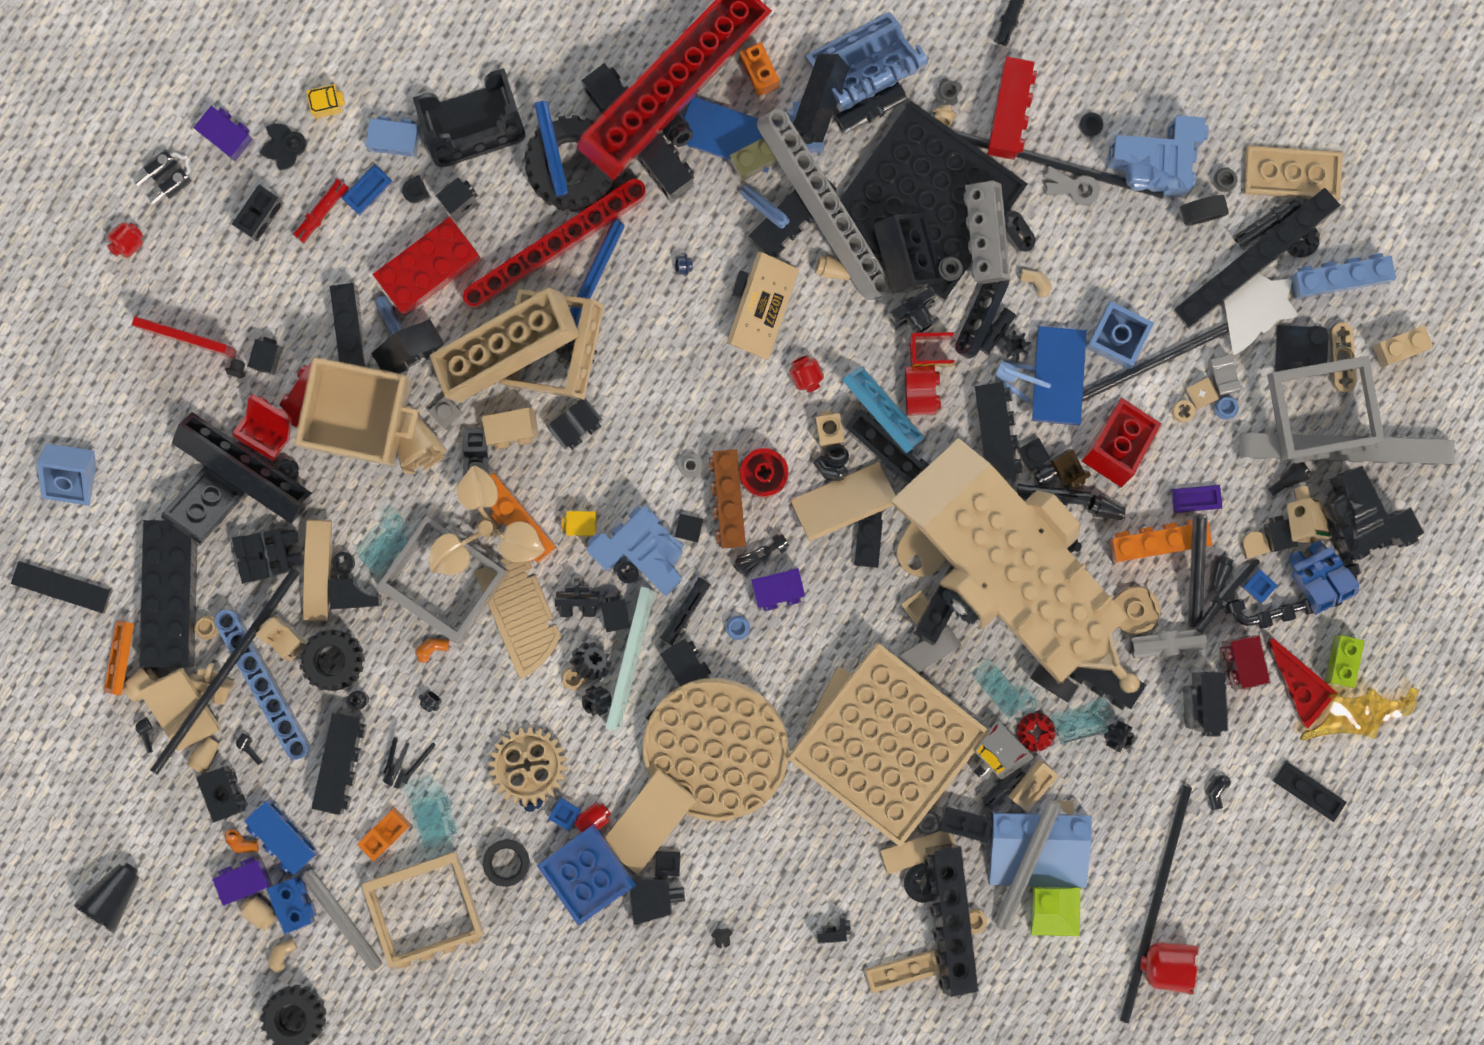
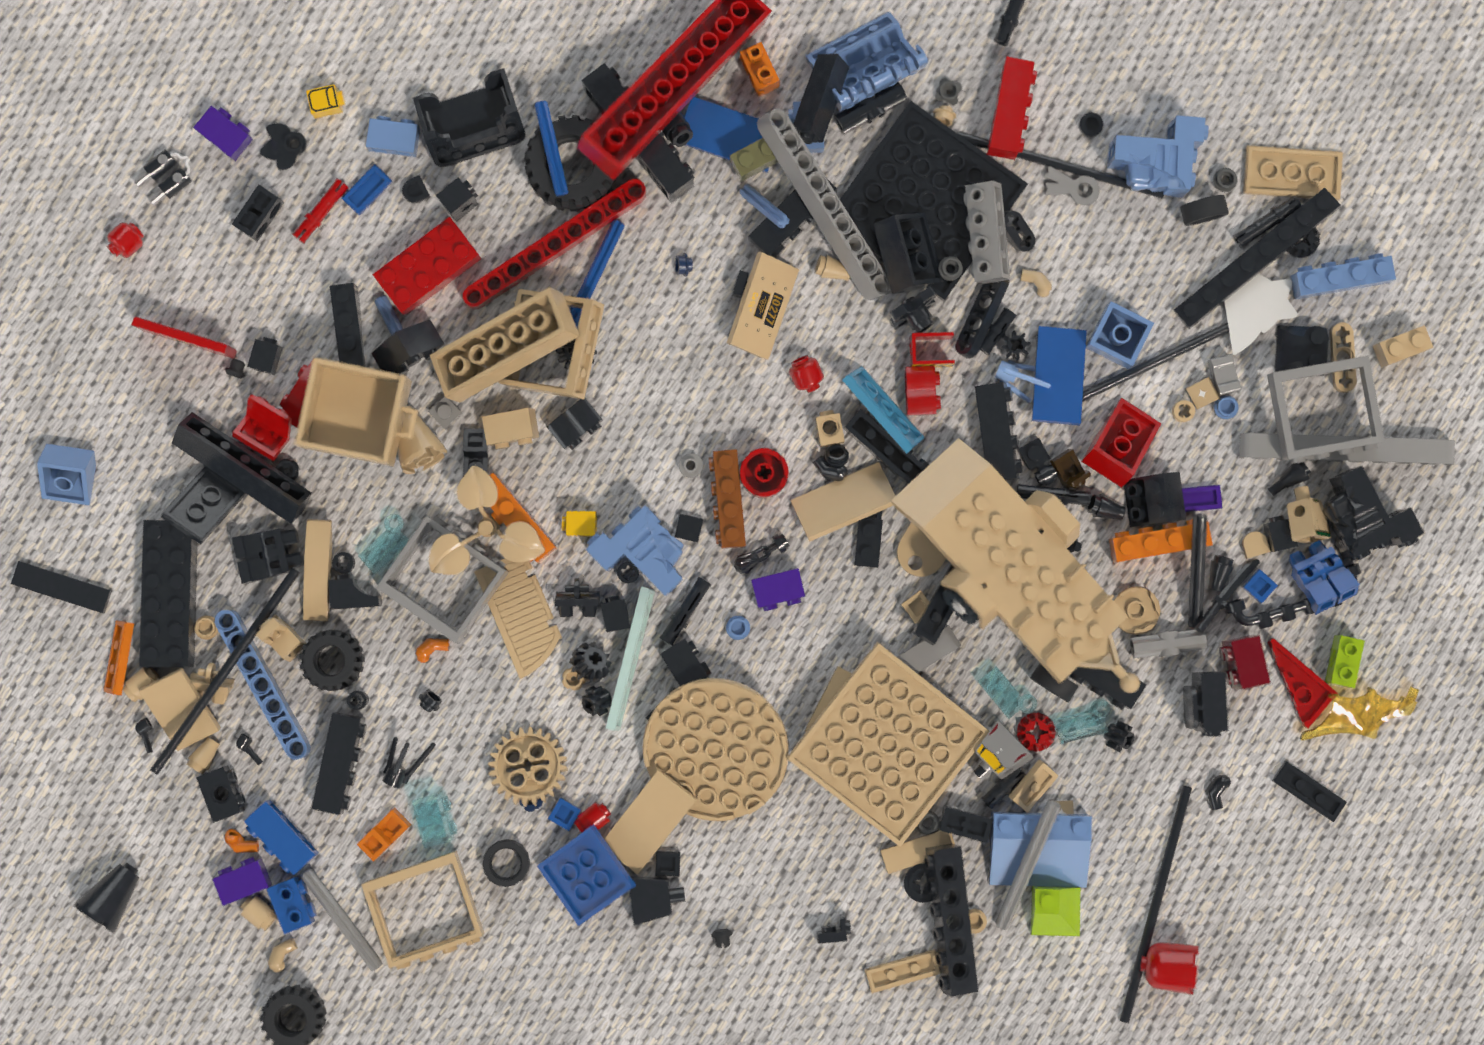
none -> black slope [1124,472,1186,527]

